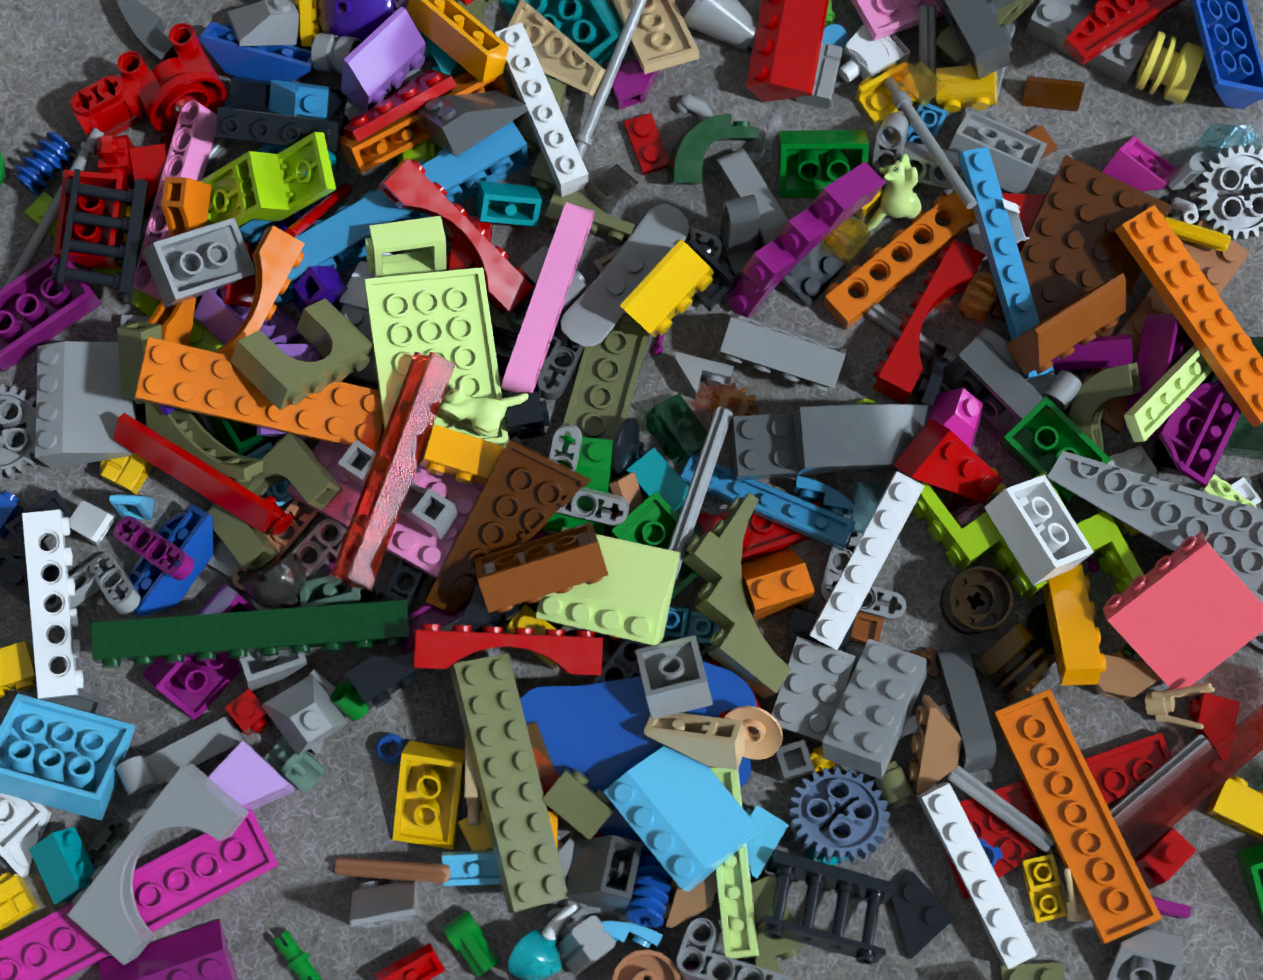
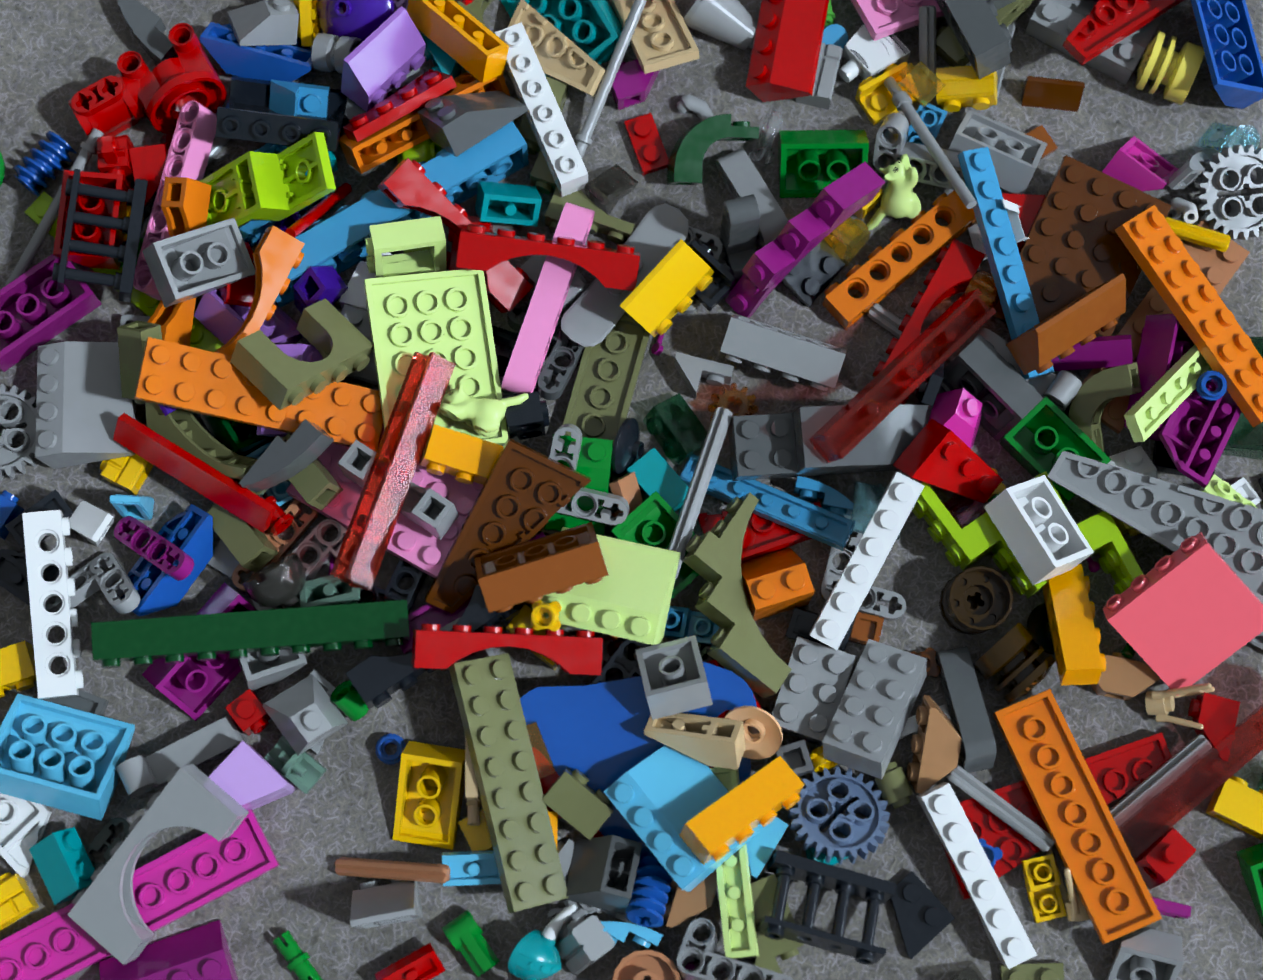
none -> dark grey slope [239,419,334,492]
none -> red arch [456,224,640,291]
none -> yellow plate [531,600,562,632]
none -> light orange brick [679,756,805,865]
none -> clear red tile [809,288,996,464]
none -> blue plate [1196,371,1227,401]

